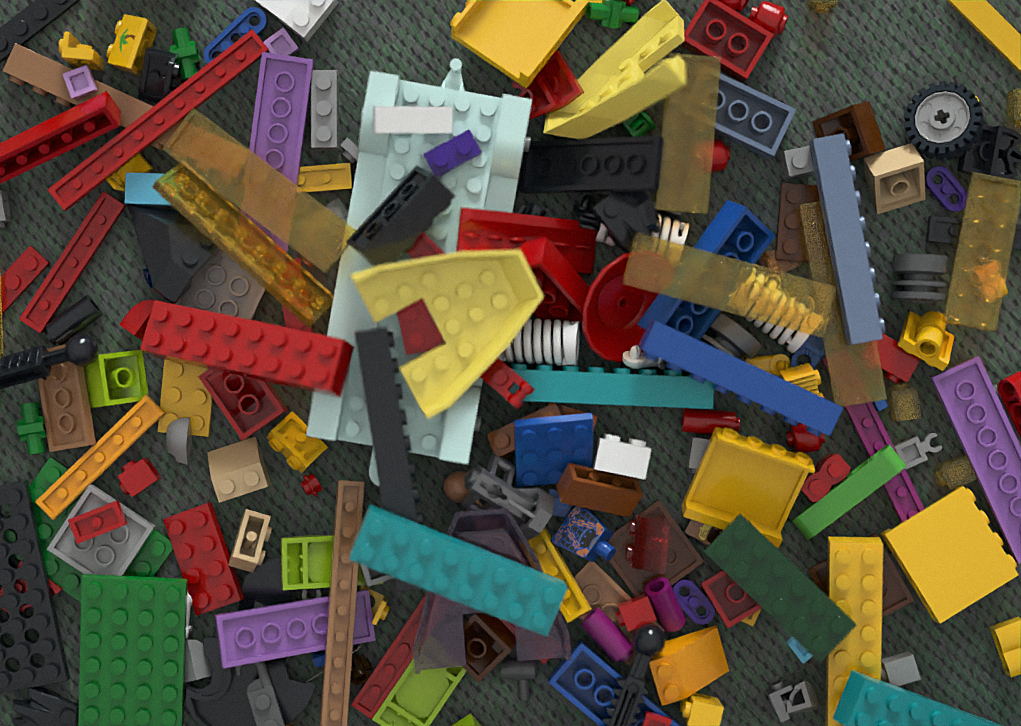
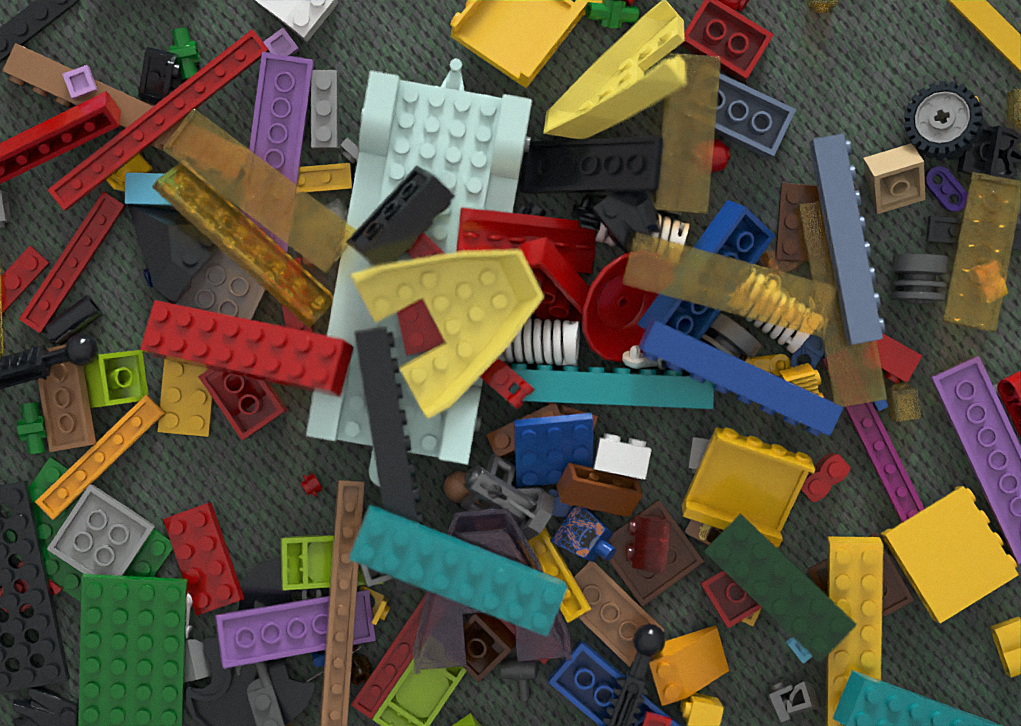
yellow bracket [59,32,105,71] -> none
red plate [68,500,128,544] -> none
yellow slope [106,14,158,77] -> none
red brick [117,458,161,497] -> none
red brick [119,300,154,341] -> none
light grey brick [166,418,192,465] -> none
blue plate [203,7,268,64] -> none
tan slope [207,436,272,503] -> none
tan brick [228,509,272,573] -> none
yellow bracket [266,411,328,473] -> none
white tile [373,106,452,134] -> none
dark purple plate [423,129,482,177] -> none
red plate [512,50,584,119] -> none
magenta brick [580,607,634,662] -> none
red brick [615,593,657,632] -> none
green piece [619,110,656,137] -> none
magenta brick [645,577,686,632] -> none
dark purple plate [672,578,715,624] -> none
red brick [681,408,740,435] -> none
red head [749,1,789,39] -> none
light grey brick [780,146,814,179] -> none
red head [786,423,825,453] -> none
bright green beam [791,444,906,540] -> none
reddish brown slope [812,101,886,162] -> none
light grey brick [881,651,921,687] -> none
light grey plate [894,433,942,470] -> none
yellow plate [898,311,954,371] -> none
clear yellow brick [934,454,978,491] -> none

